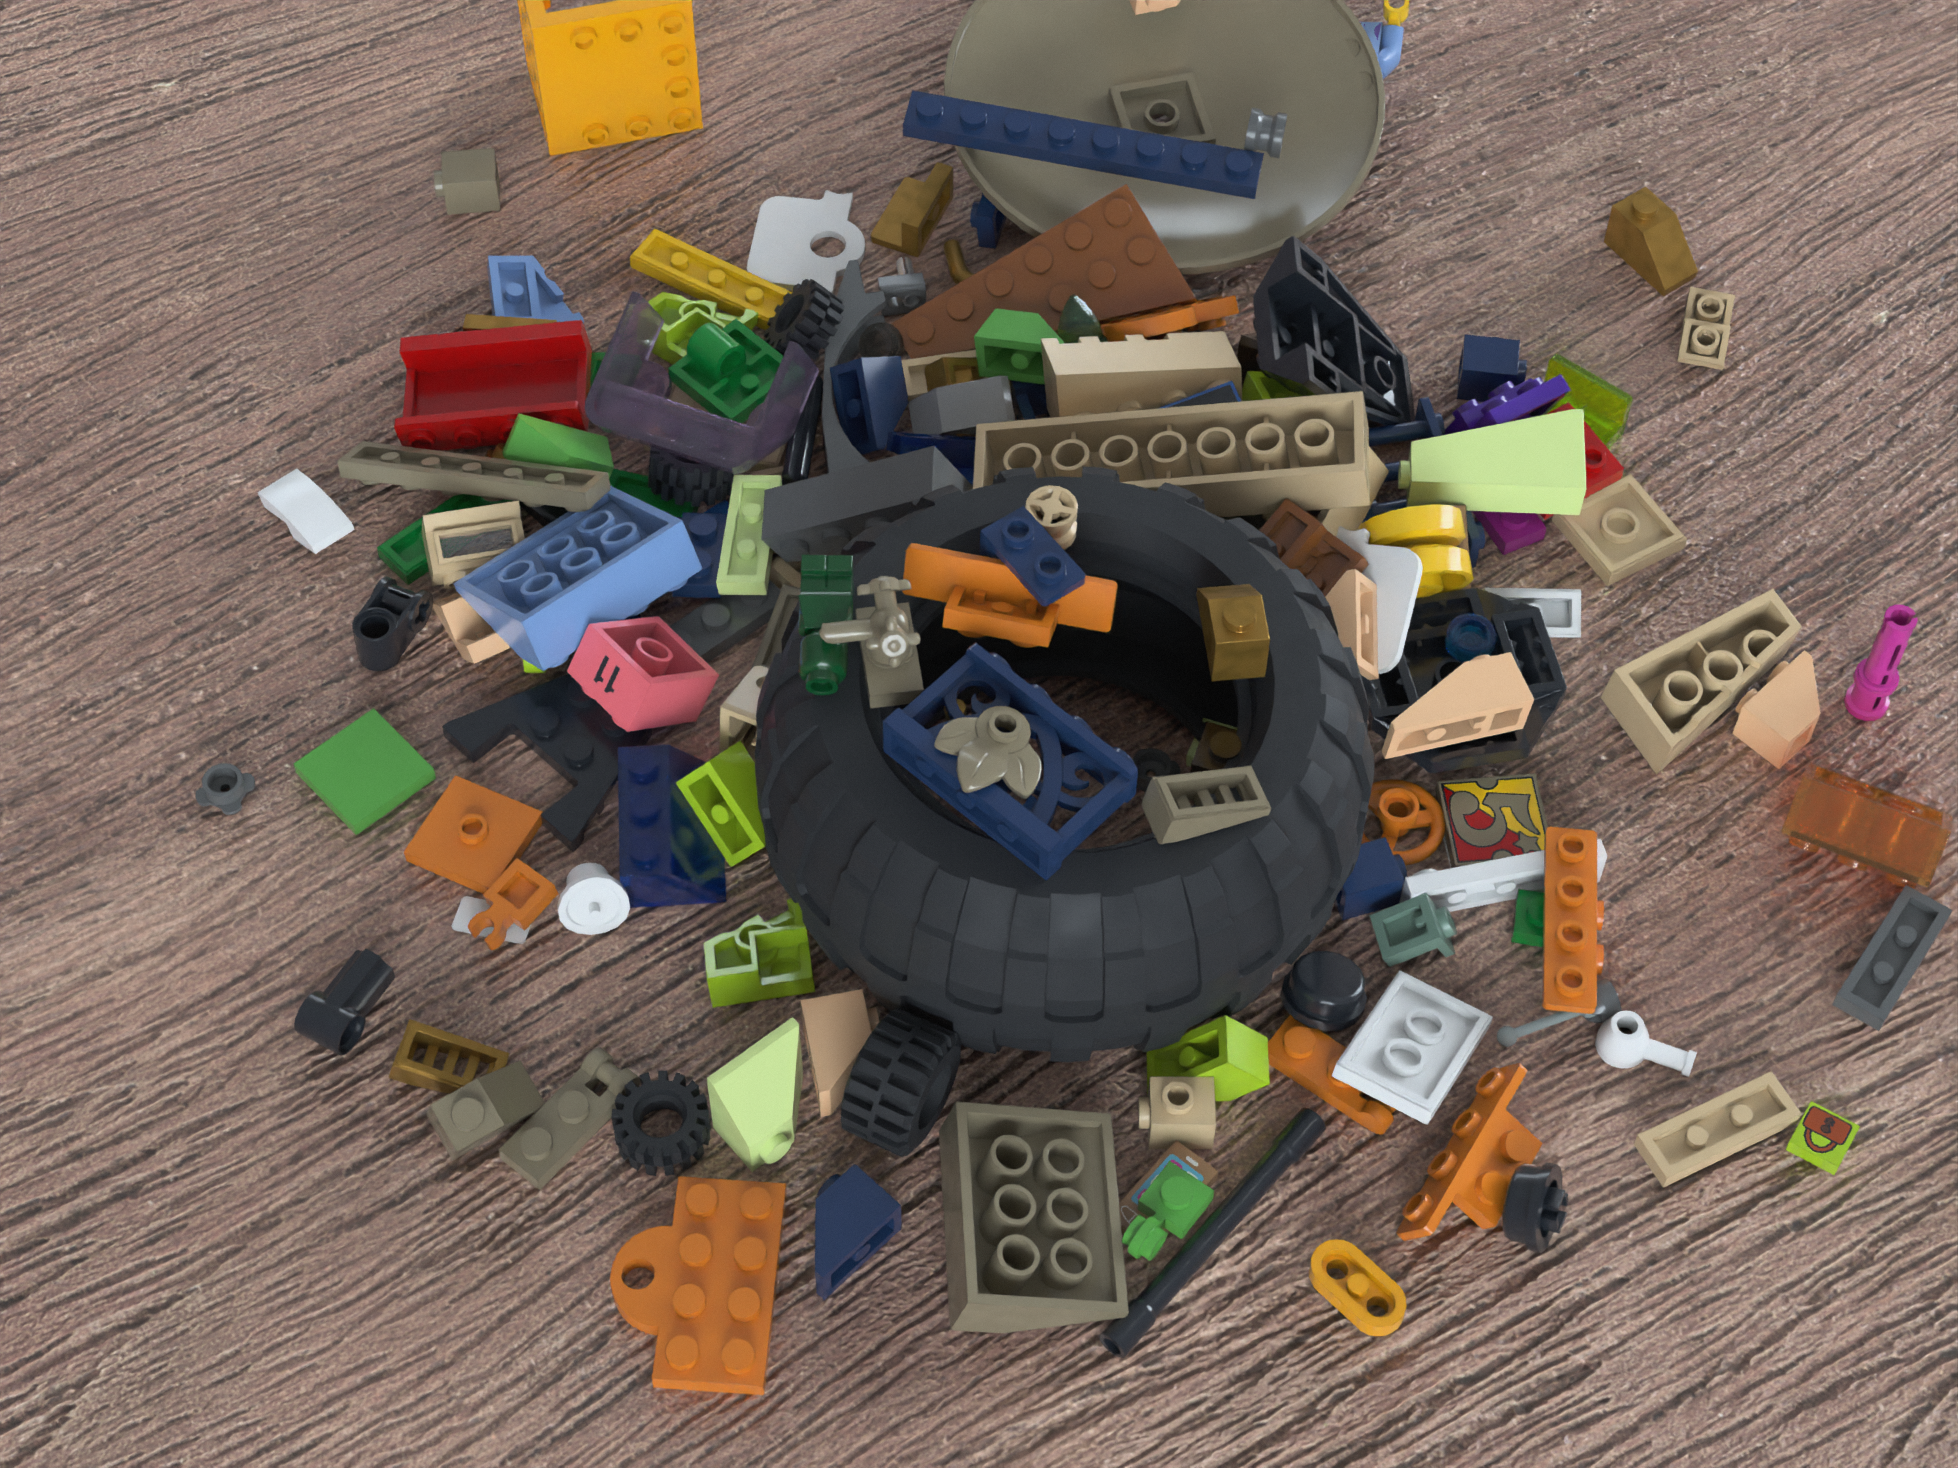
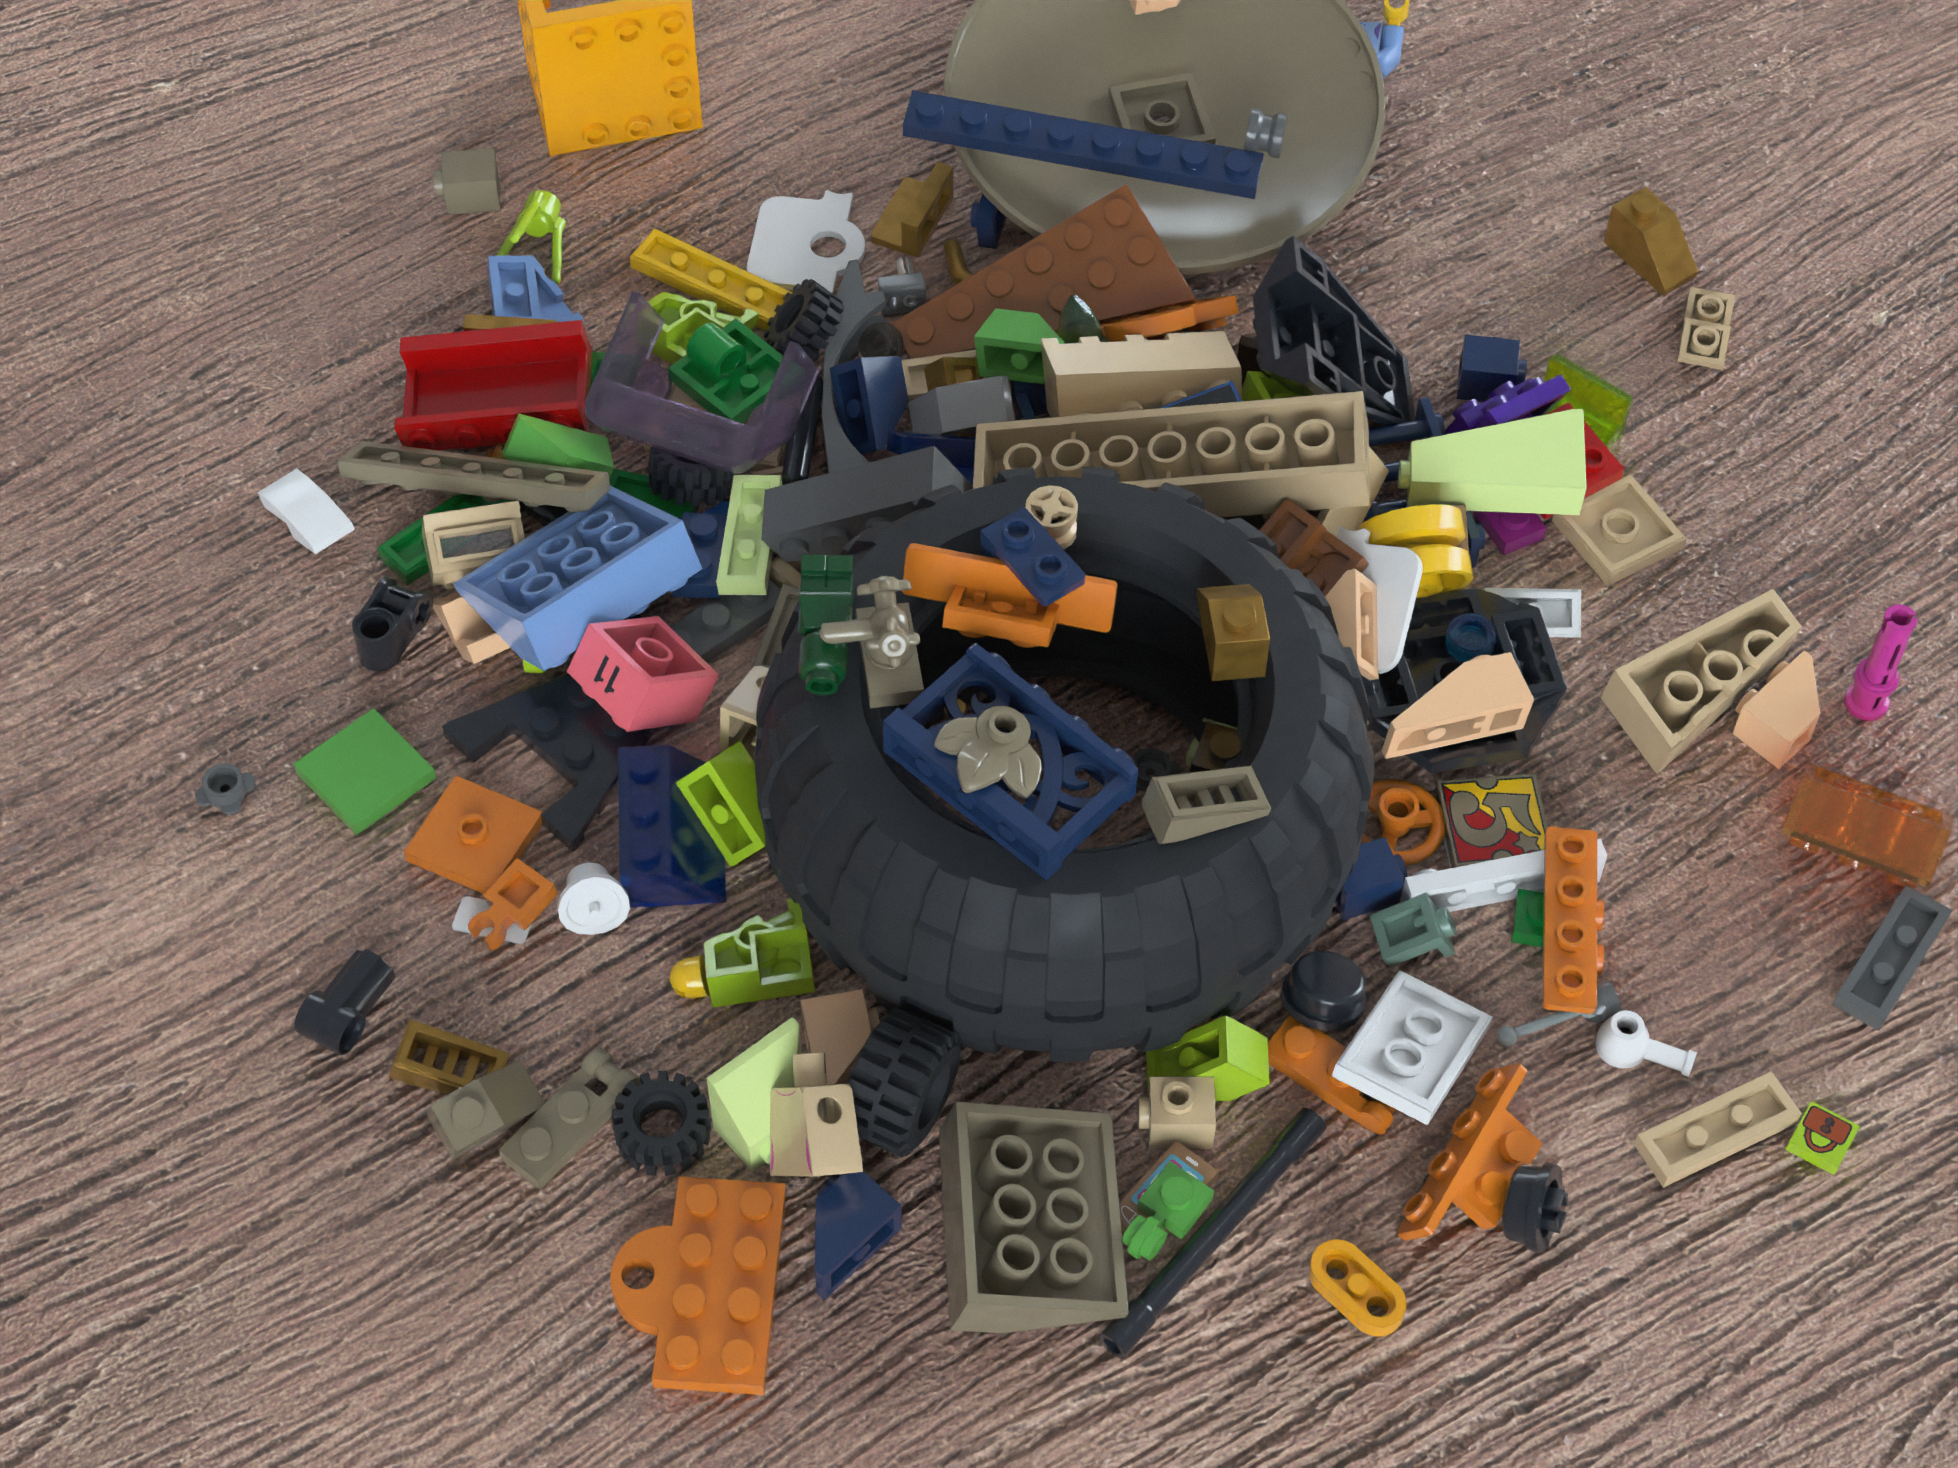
none -> lime plant [496,190,566,284]
none -> yellow hinge [669,955,710,999]
none -> tan torso [770,1052,863,1177]

